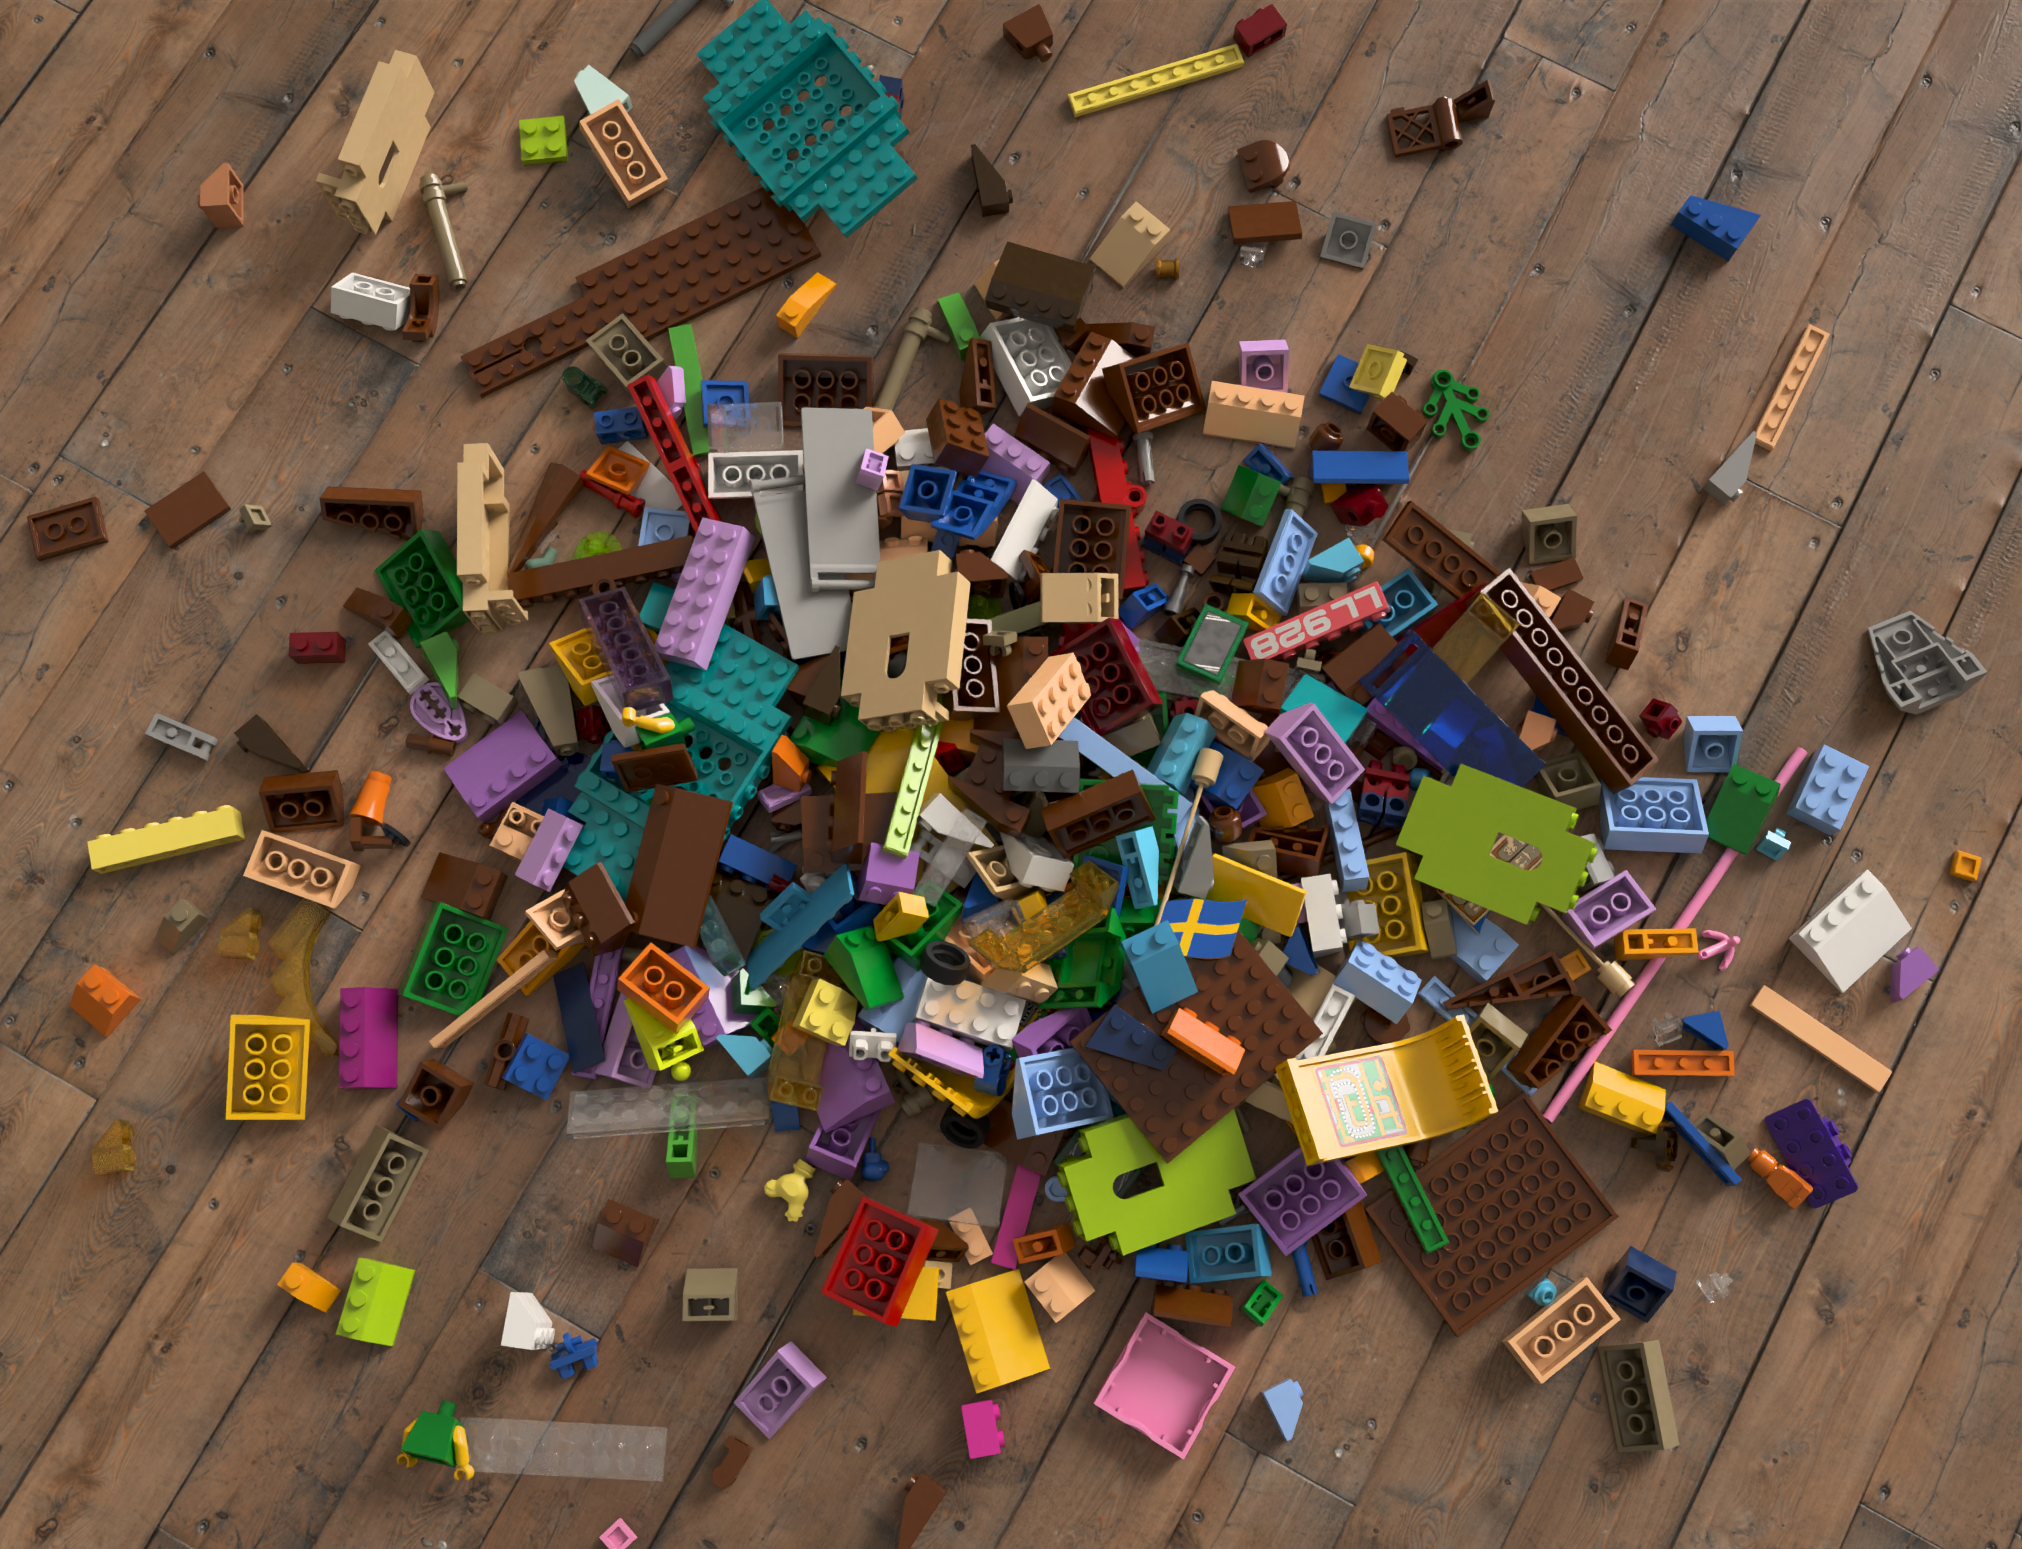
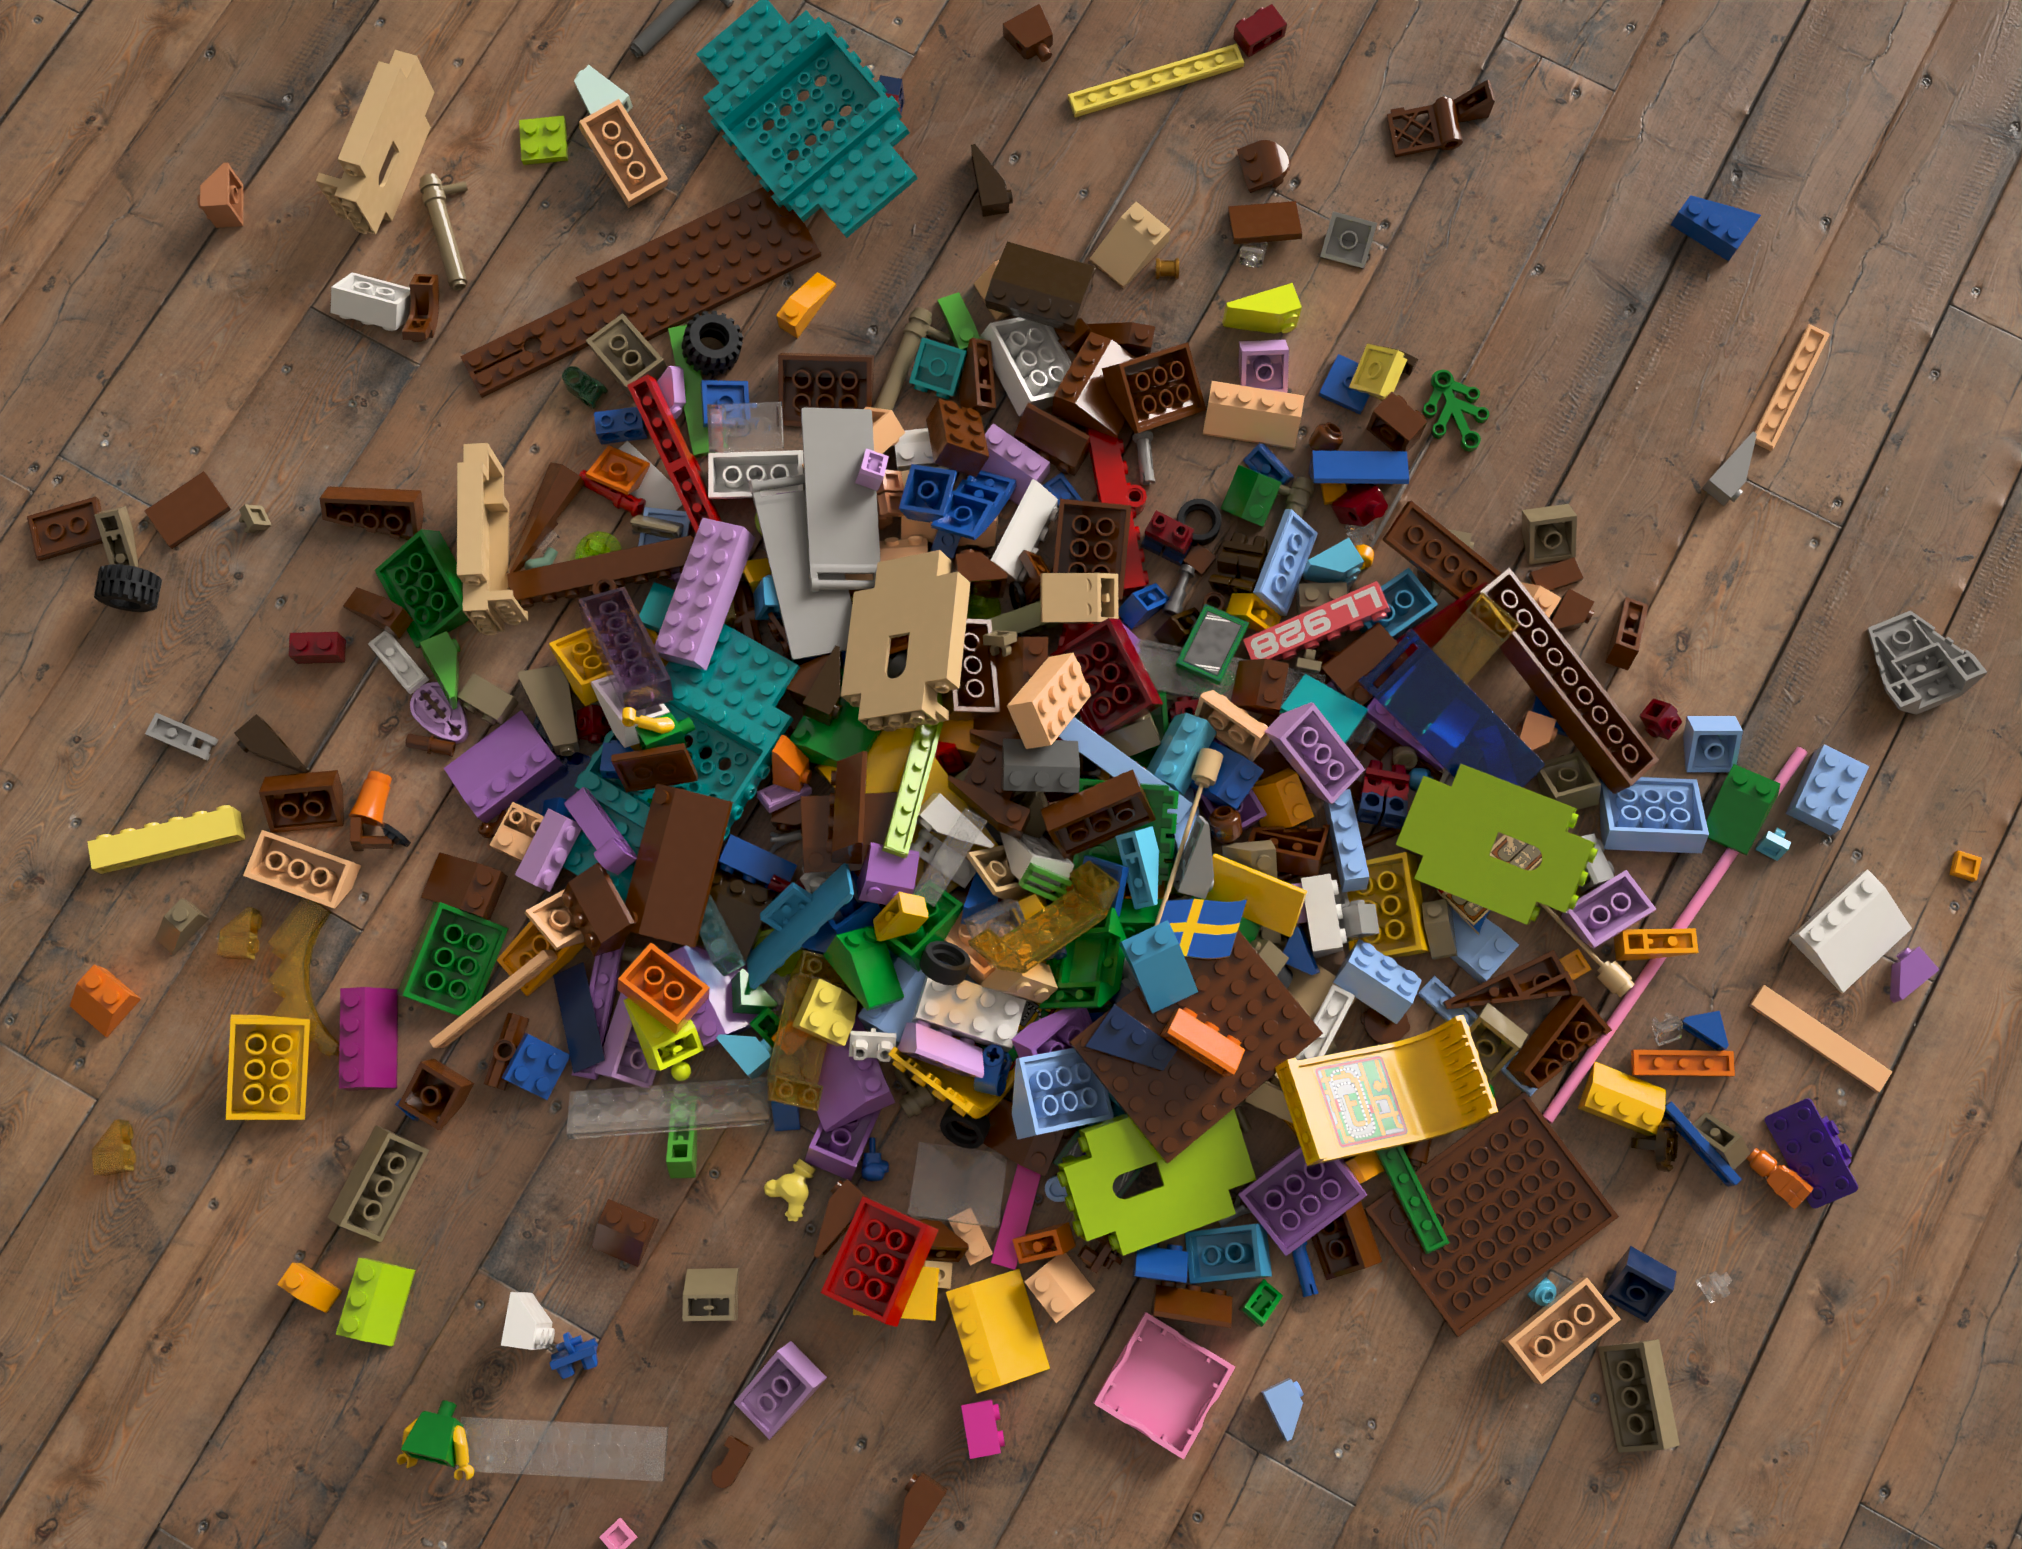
bright pink piece [1697,930,1740,971] -> none
none -> dark tan slope [94,506,139,567]
none -> black tyre [94,564,162,612]
none -> medium lavender beam [564,787,637,875]
none -> dark tan slope [630,515,684,539]
none -> black tyre [681,311,743,376]
none -> teal plate [909,337,967,399]
none -> bright green tile [1018,862,1073,904]
none -> neon yellow slope [1222,283,1302,334]

